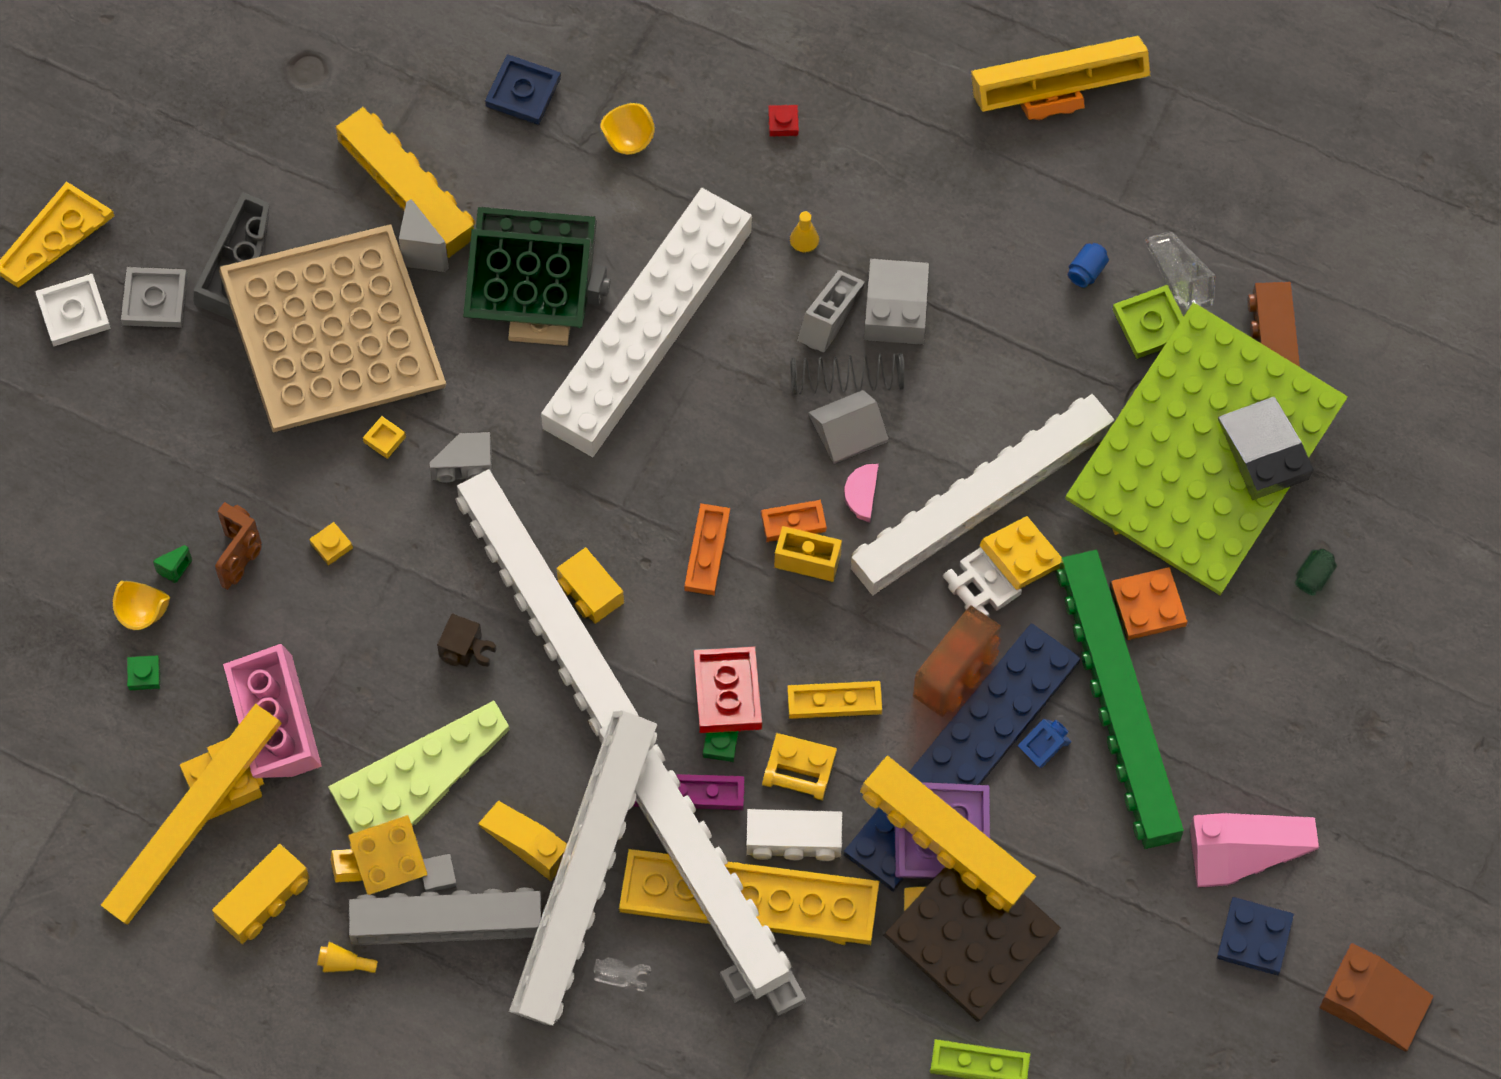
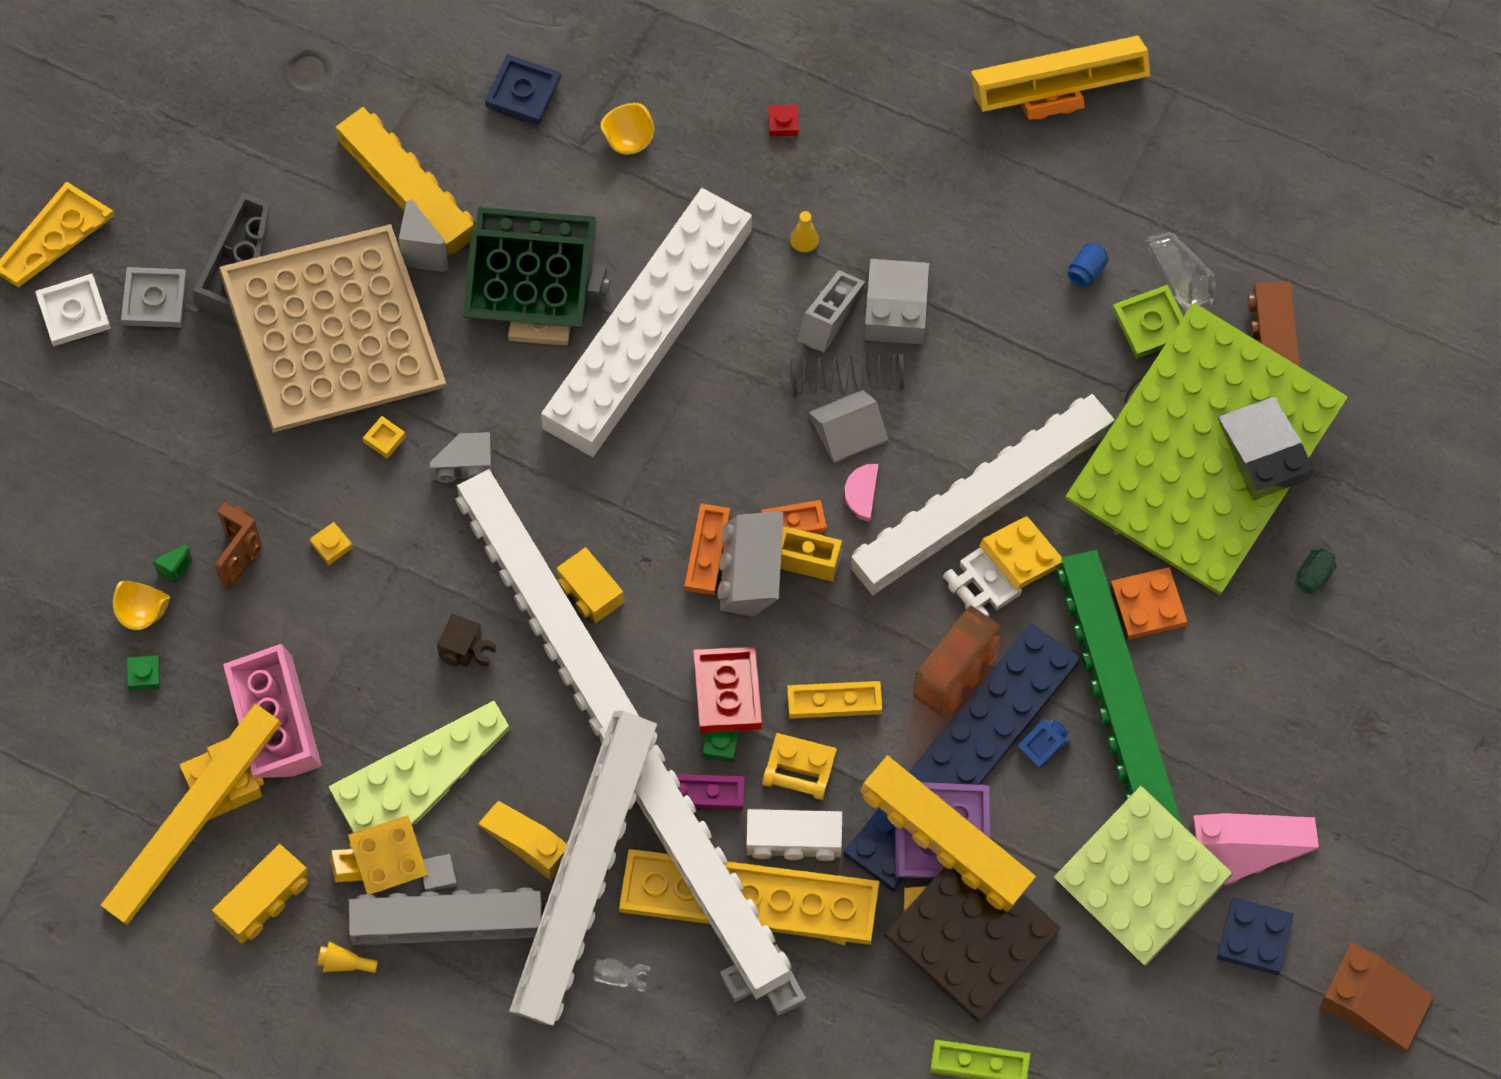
none -> light grey slope [717,511,783,617]
none -> yellowish green plate [1054,786,1233,966]

